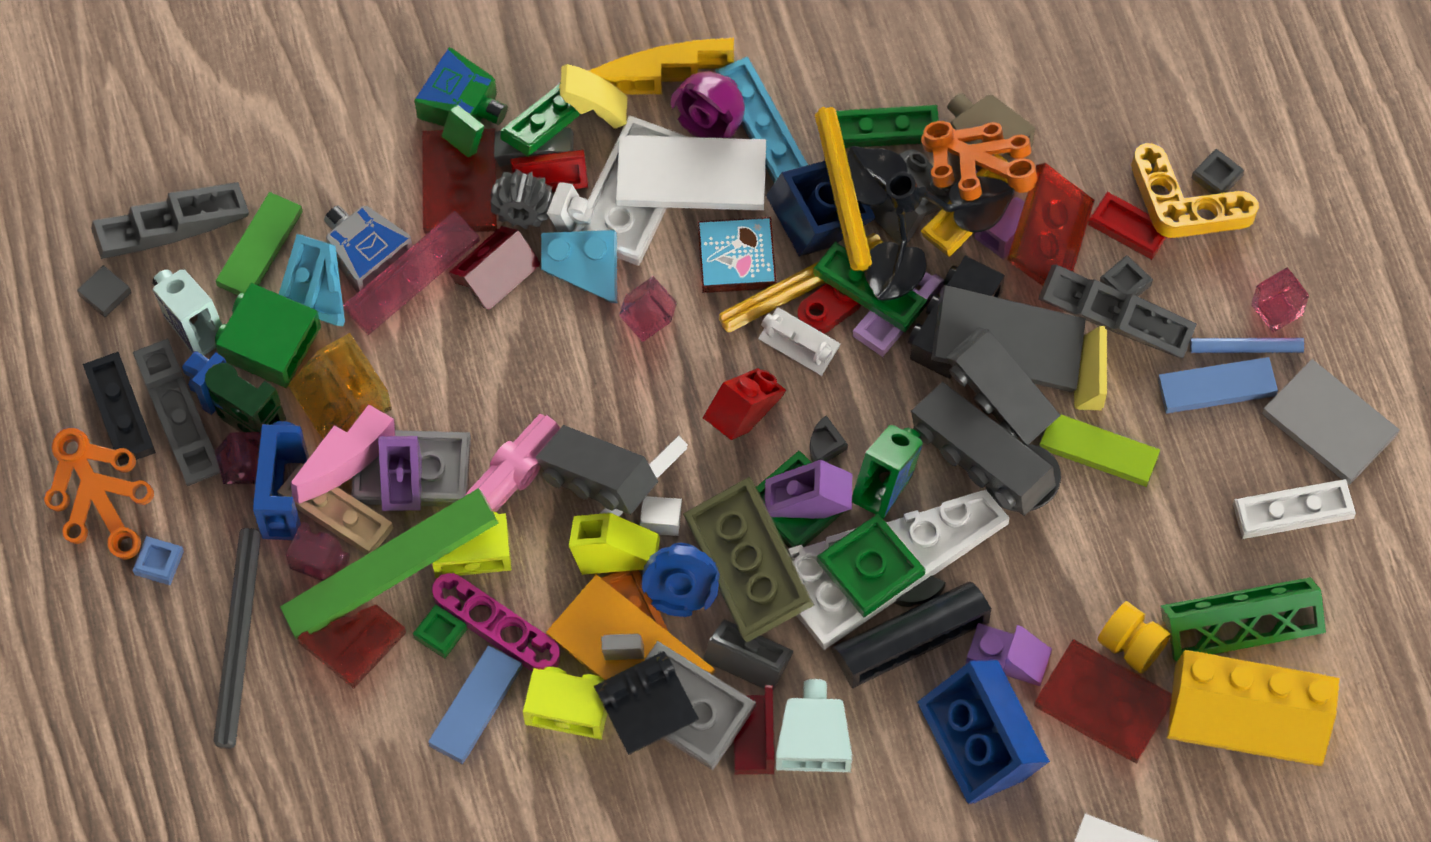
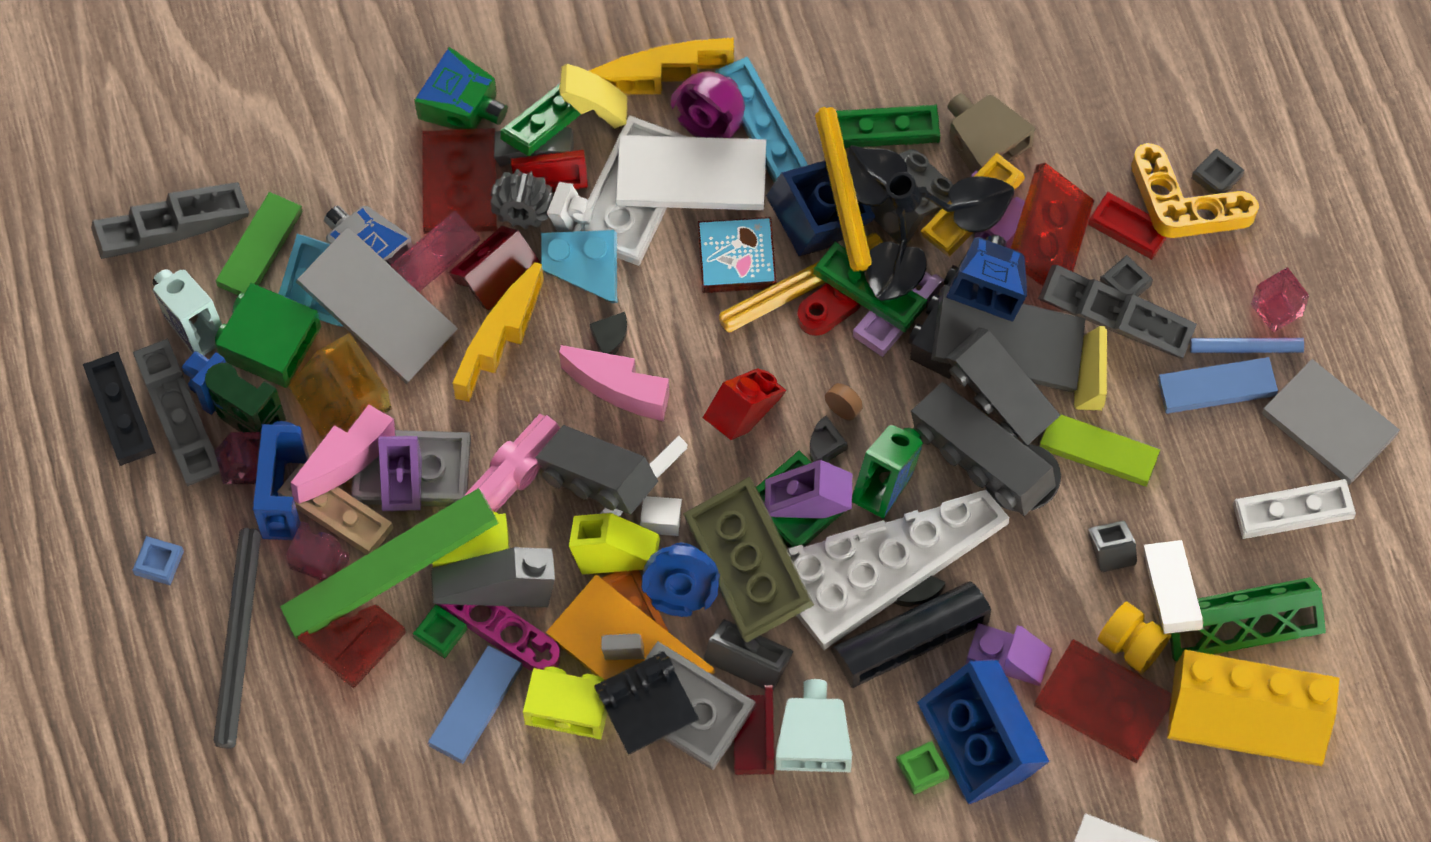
orange plant [44,428,154,560] -> none
dark grey tile [77,265,131,317] -> none
green tile [441,105,485,157] -> none
clear pink panel [619,276,677,342] -> none
white hinge [758,307,841,376] -> none
green tile [817,513,926,618] -> none
orange plant [921,121,1037,201] -> none
none -> light grey tile [296,227,458,384]
none -> dark grey slope [431,547,555,608]
none -> yellow slope [453,262,544,402]
none -> bright pink slope [559,345,669,421]
none -> pearl dark grey tile [590,312,627,355]
none -> medium nougat tile [825,383,863,420]
none -> bright green tile [896,741,950,795]
none -> dark blue torso [946,235,1027,322]
none -> dark grey slope [1088,520,1137,572]
none -> white tile [1144,540,1203,634]

